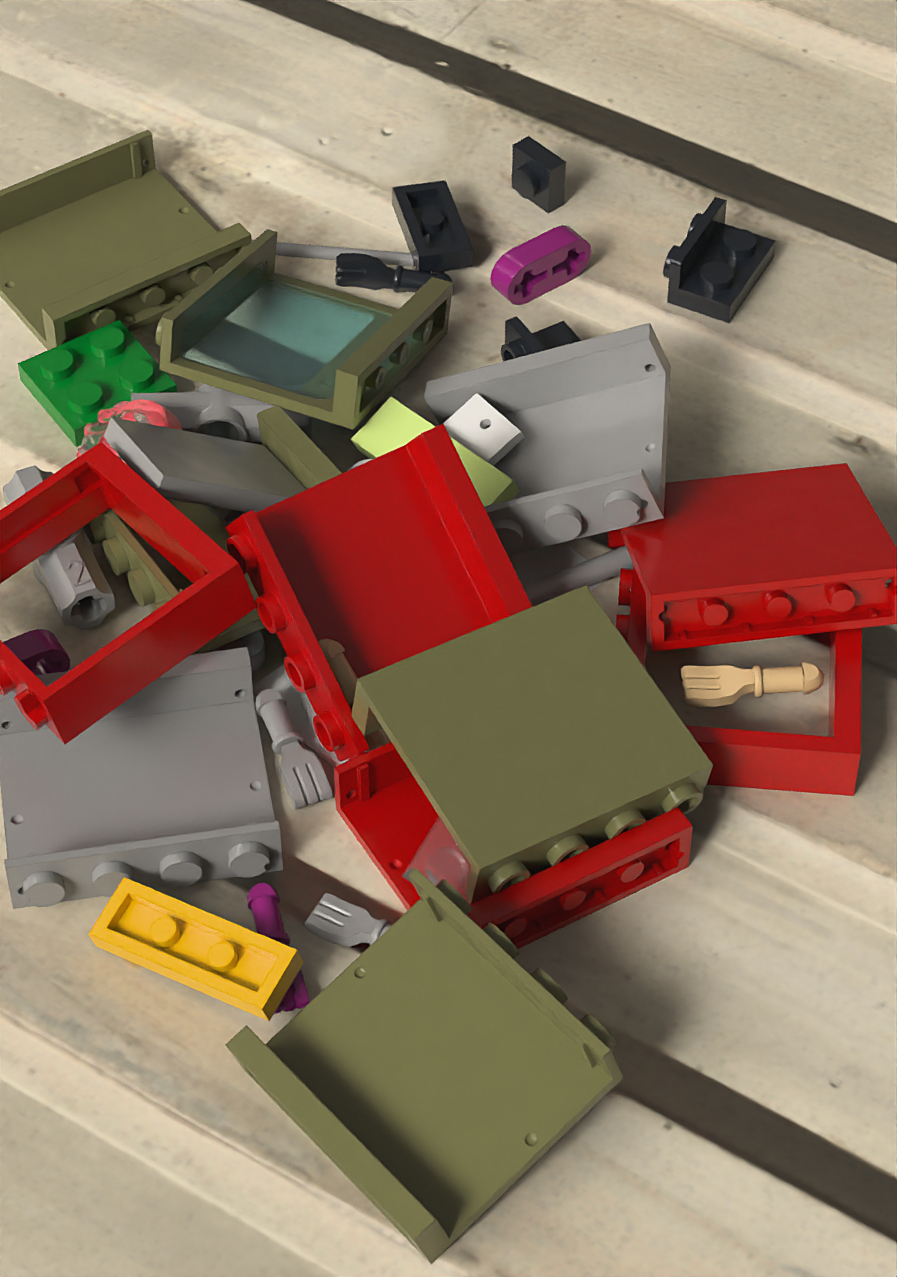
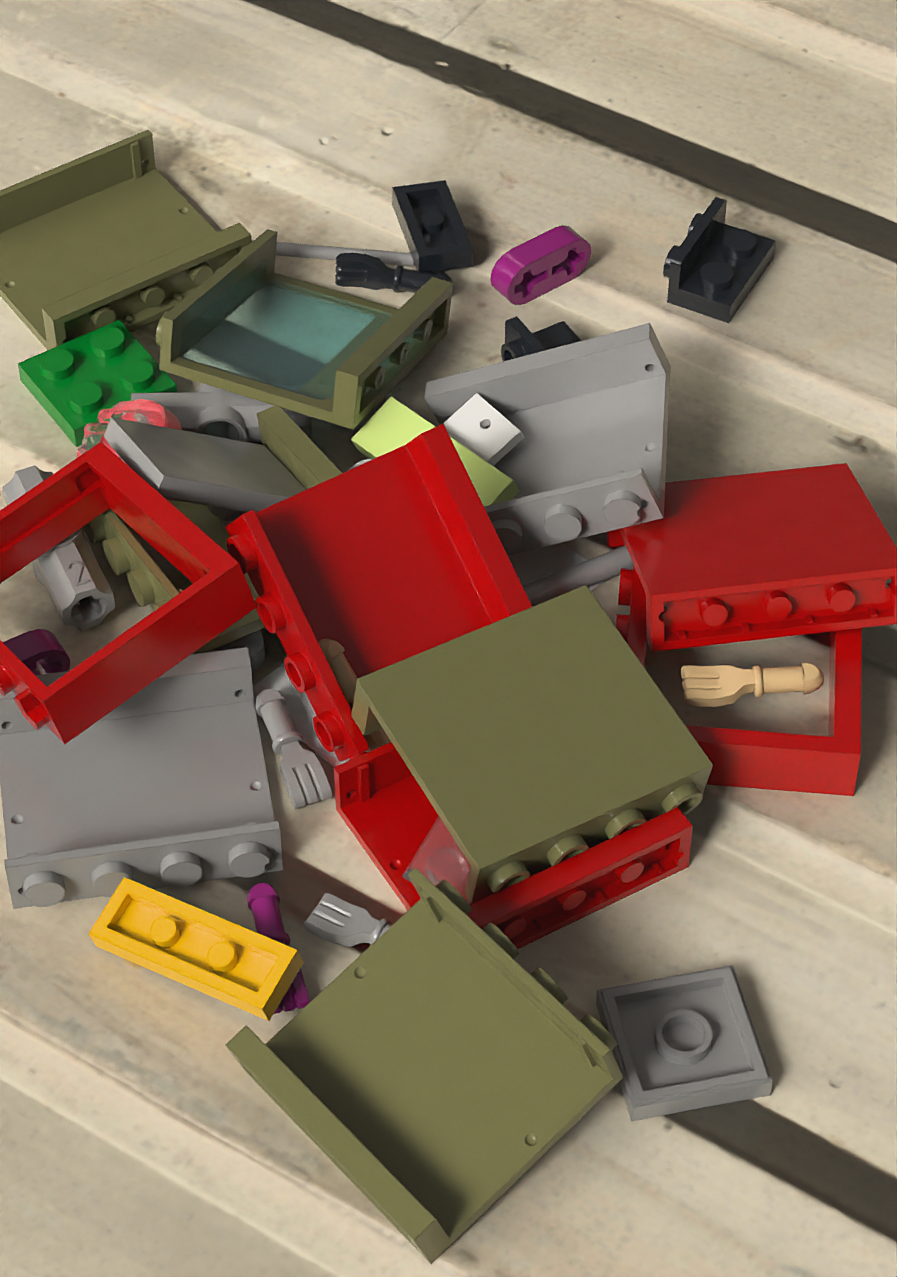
black plate [511,136,566,214] -> none
none -> light grey tile [596,965,773,1121]

